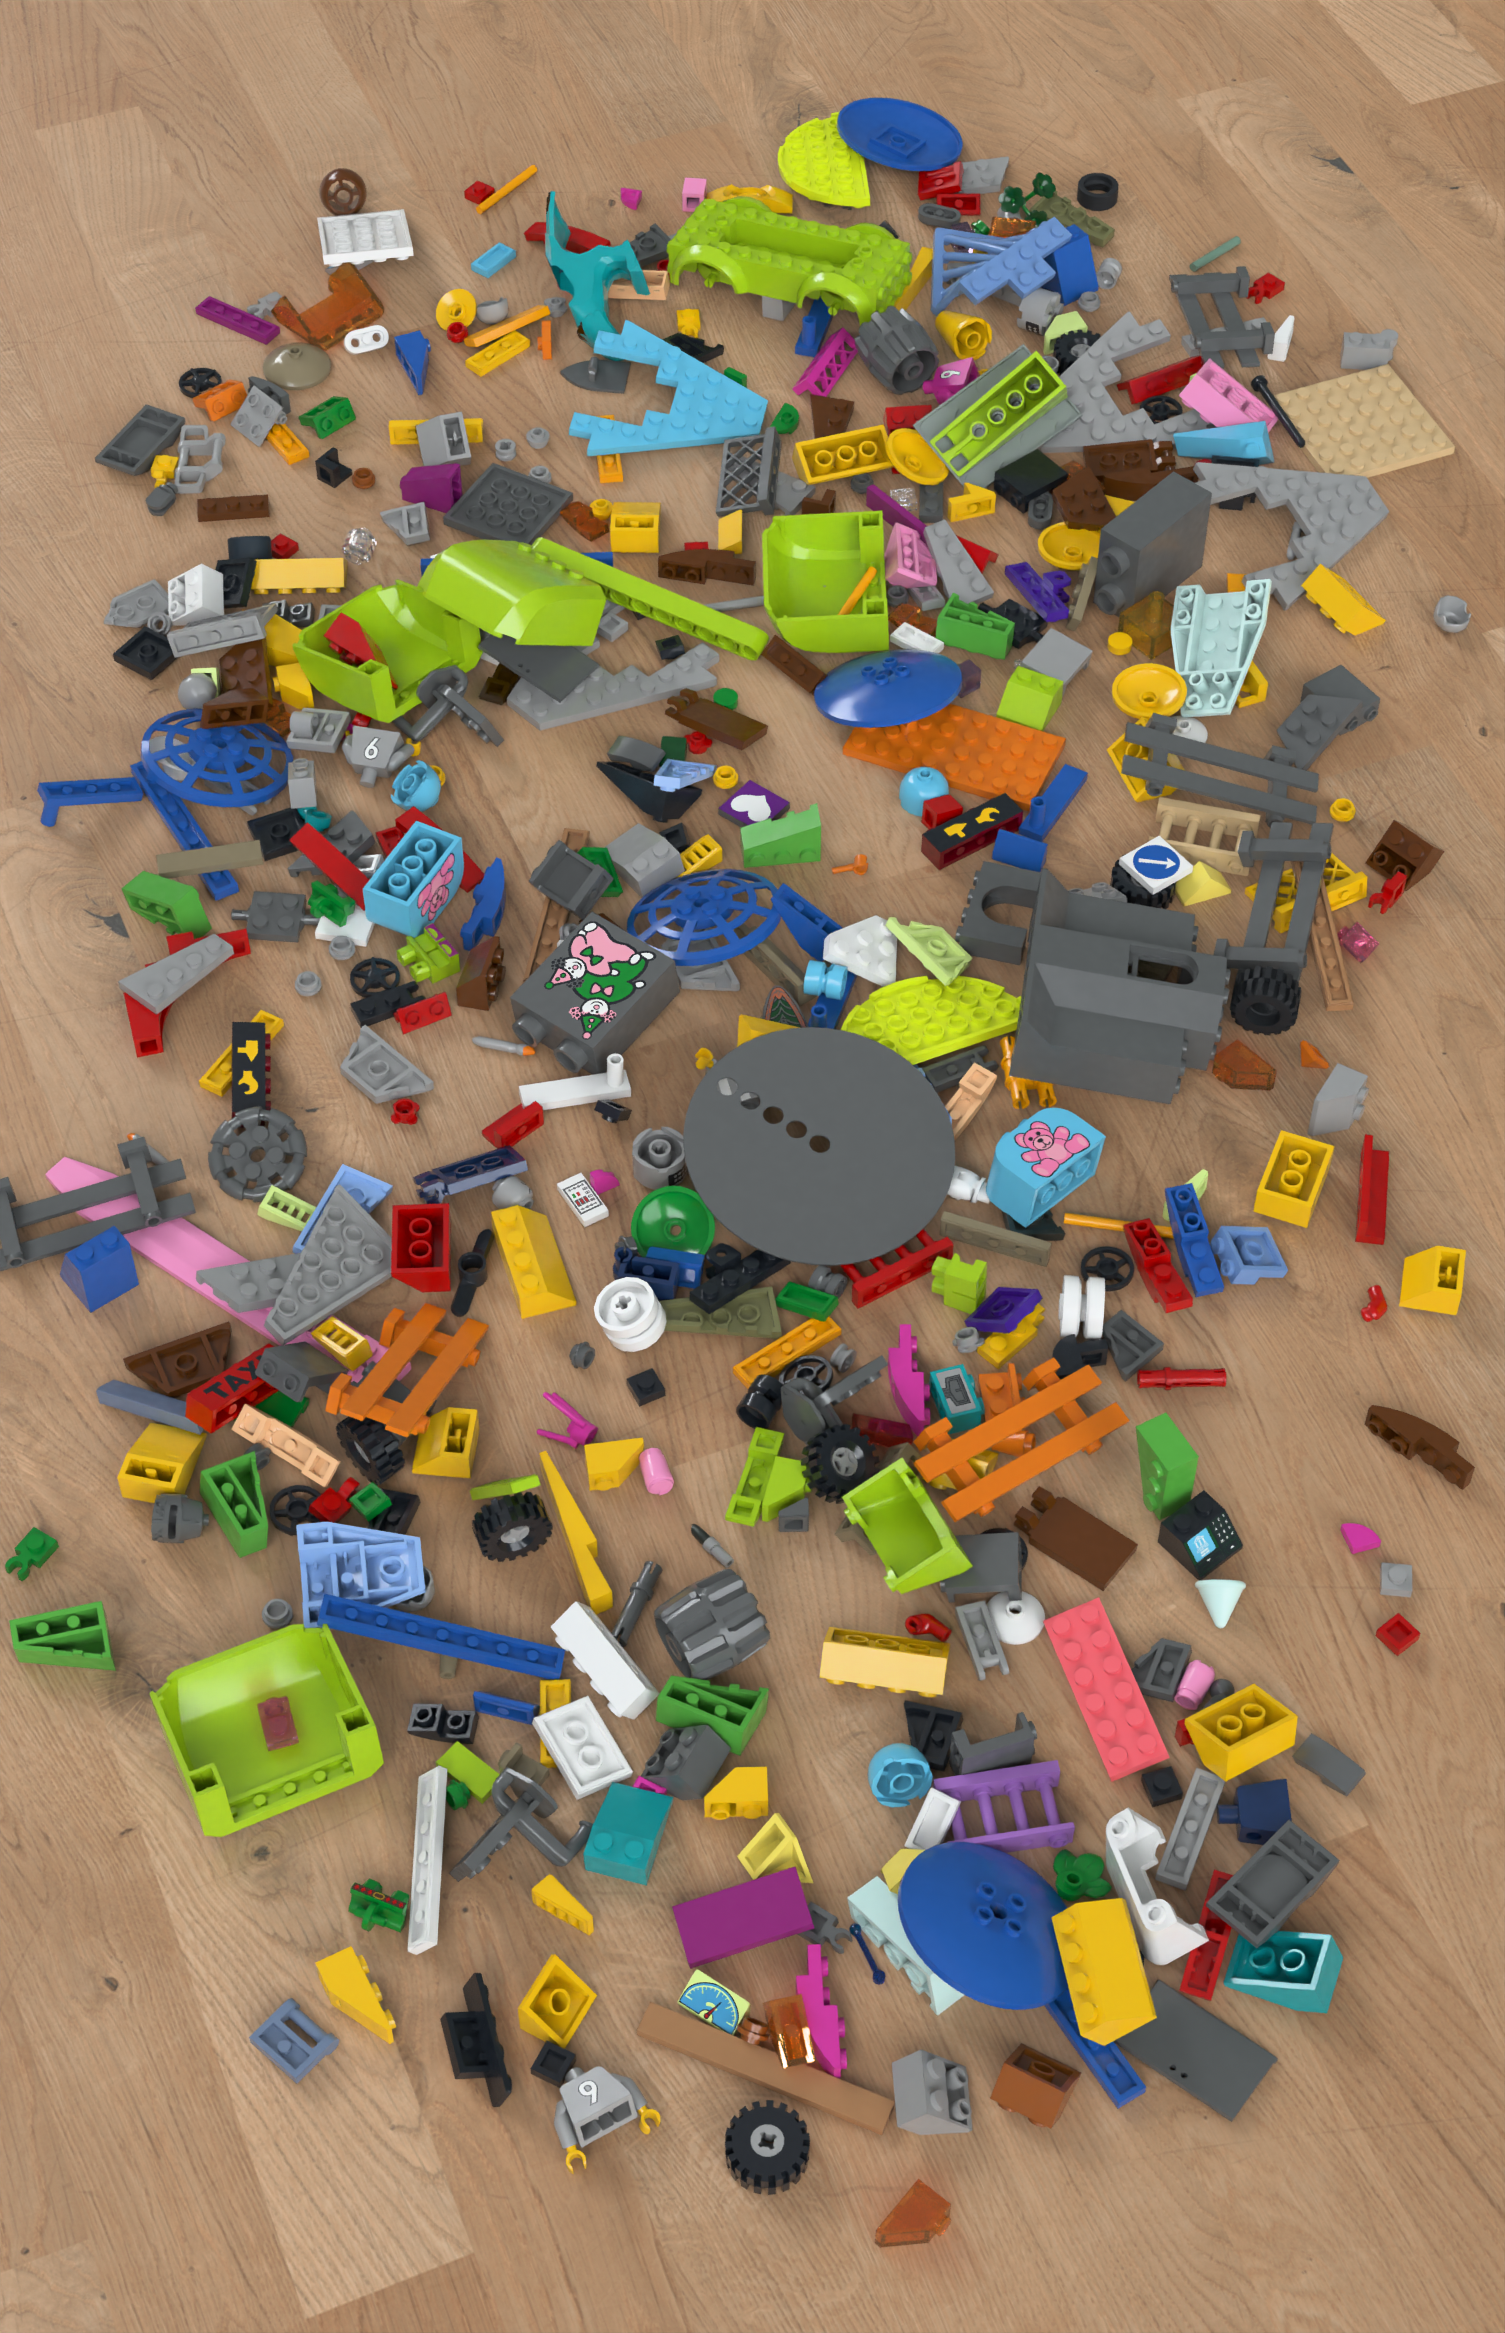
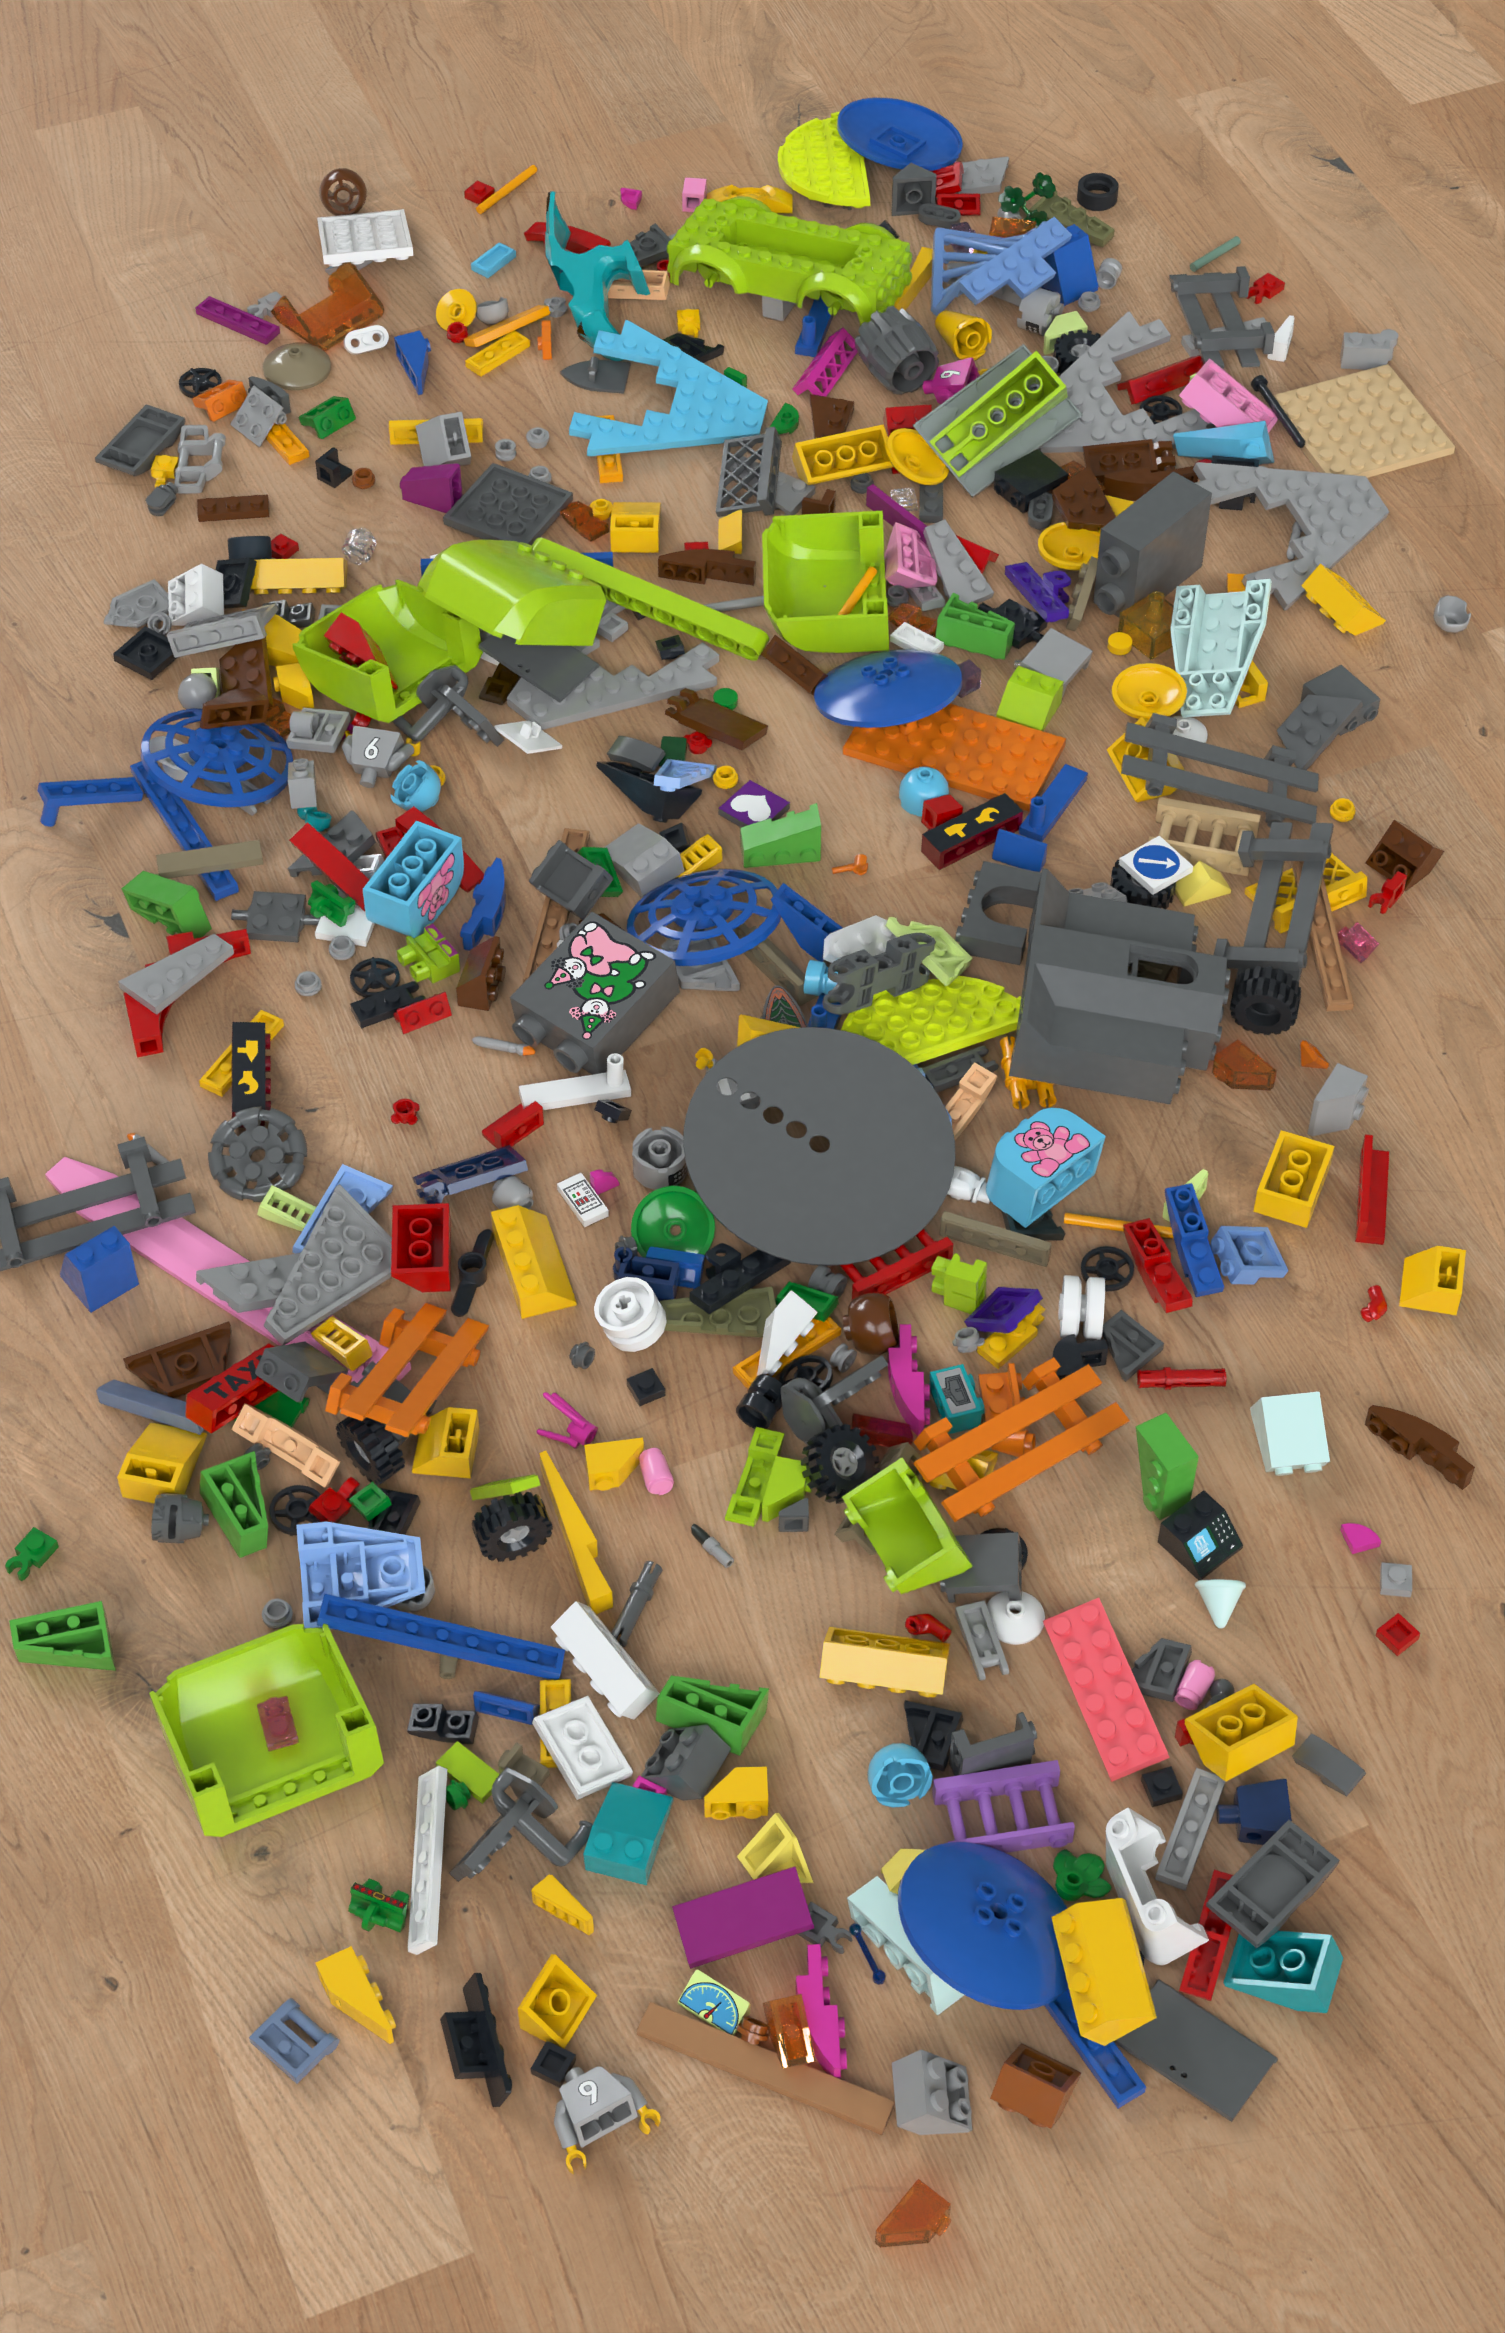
black tile [247,808,304,861] -> none
light grey wing [340,1025,434,1104] -> none
light grey wing [380,502,430,545] -> none
dark grey wheel [654,1569,770,1680] -> none
black wheel [725,2100,810,2195] -> none
white tile [904,1788,961,1850] -> none
yellow slope [947,482,996,522] -> none
green plate [971,219,991,235] -> none
reddish brown tile [1014,1486,1138,1591] -> none
none -> white piece [494,720,563,754]
none -> white slope [757,1290,818,1377]
none -> dark grey piece [822,933,936,1014]
none -> reddish brown wheel [843,1293,899,1355]
none -> dark grey slope [891,163,936,216]
none -> light aqua slope [1250,1392,1330,1476]

